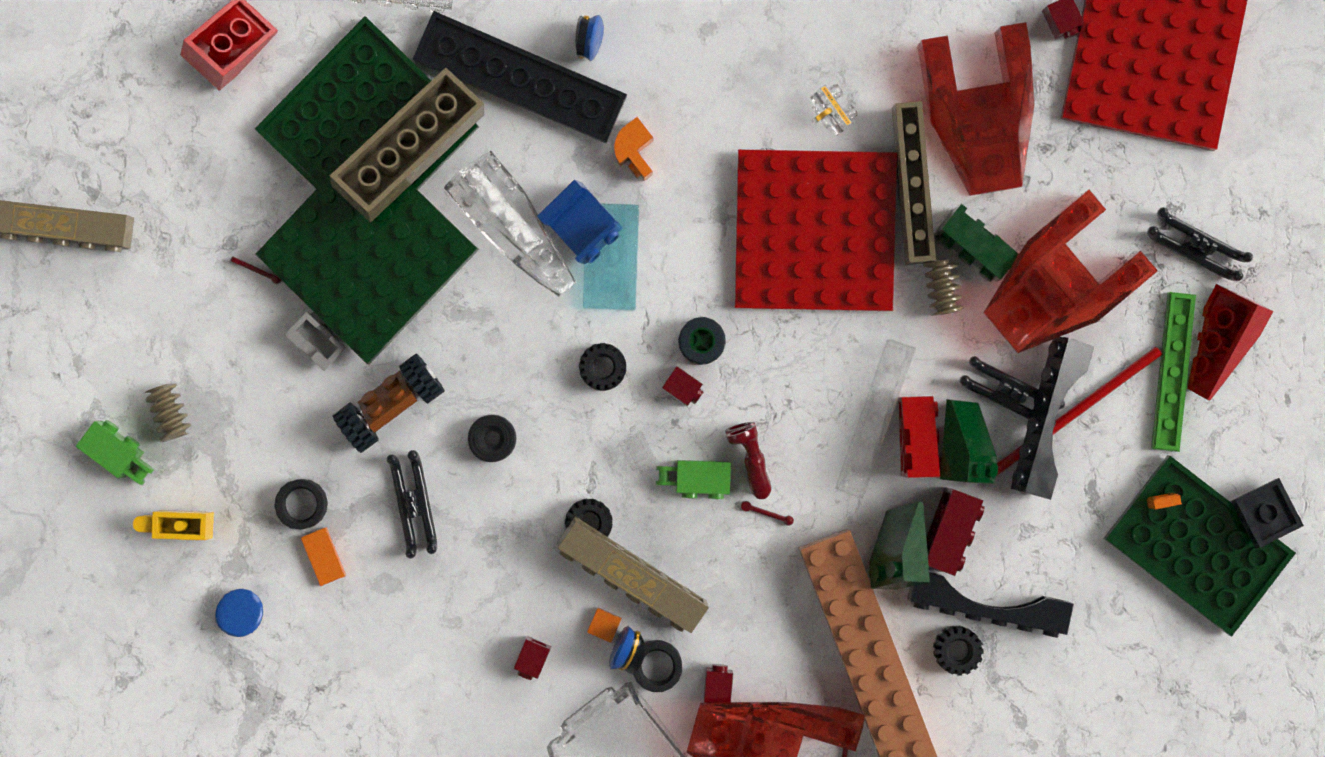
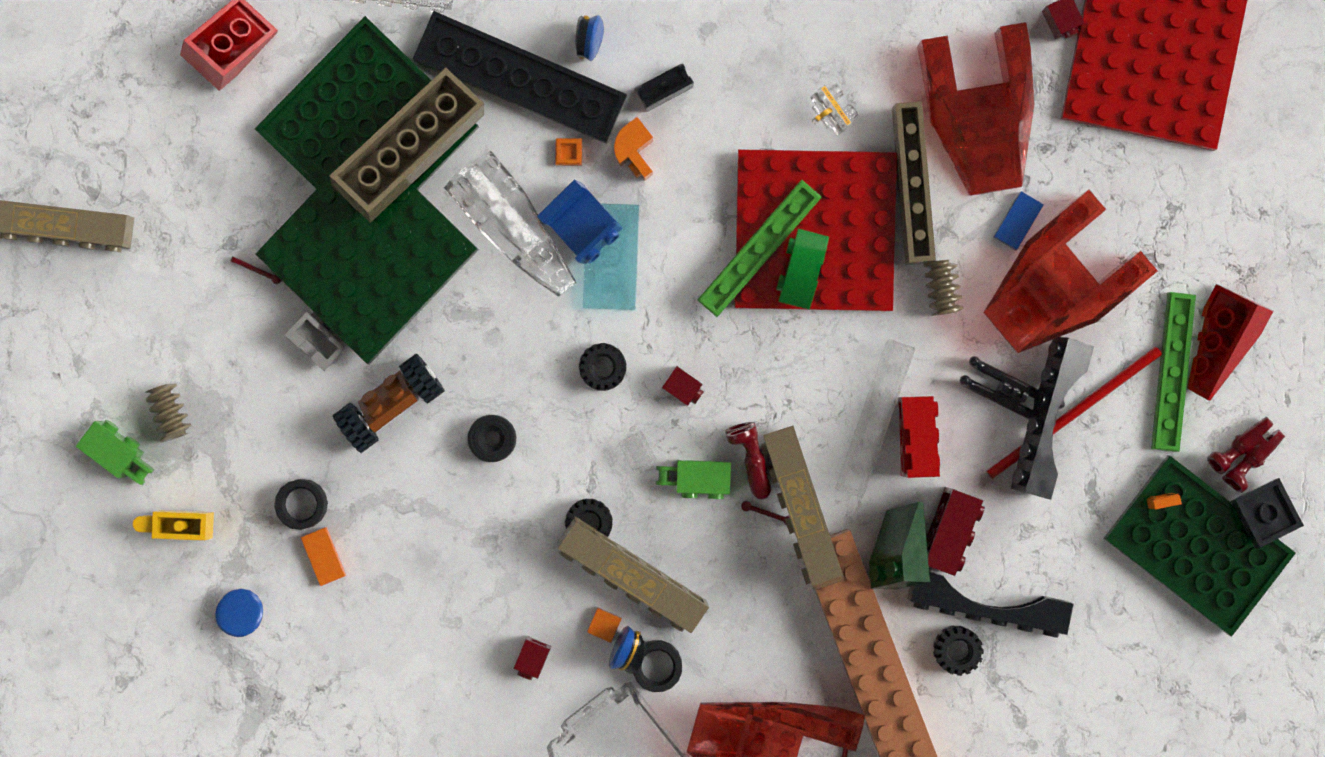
black piece [387,450,437,559] -> none
black wheel [678,317,726,365] -> none
dark red brick [703,664,733,705] -> none
dark green wedge [934,203,1020,282] -> none
dark green slope [940,399,998,484] -> none
black piece [1147,207,1253,281] -> none
none -> orange tile [555,138,582,166]
none -> black hinge [635,63,694,112]
none -> bright green tile [697,180,821,317]
none -> dark tan brick [761,426,844,590]
none -> green brick [776,229,829,310]
none -> blue tile [993,191,1044,251]
none -> dark red piece [1207,417,1285,493]

